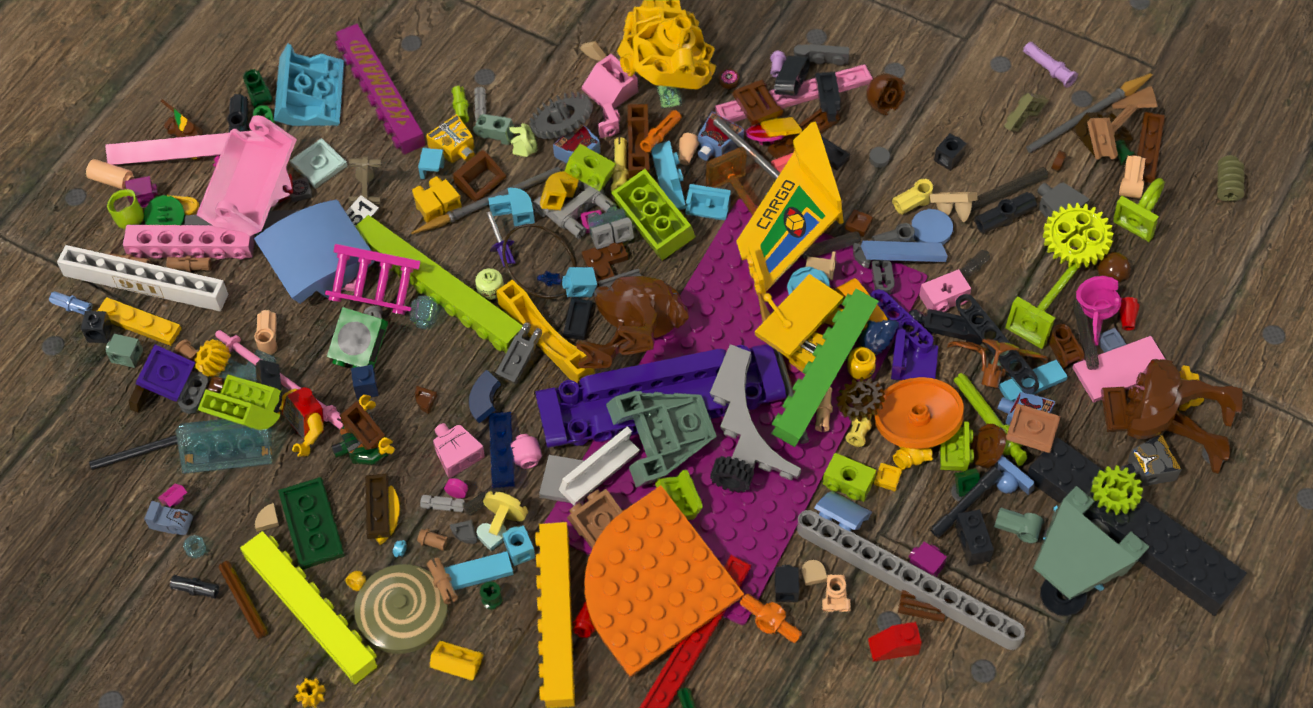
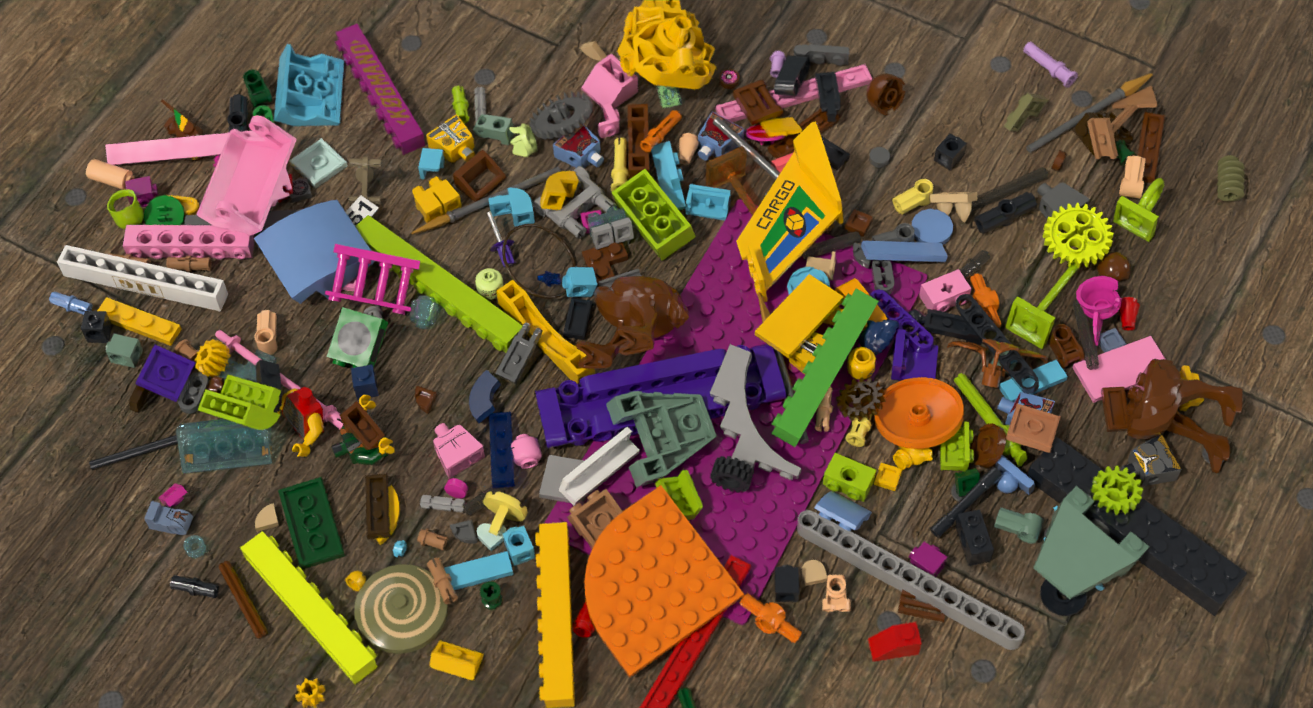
lime brick [564,144,616,191] -> none
yellow hinge [763,293,791,329] -> none
none -> orange axle [970,273,1002,328]

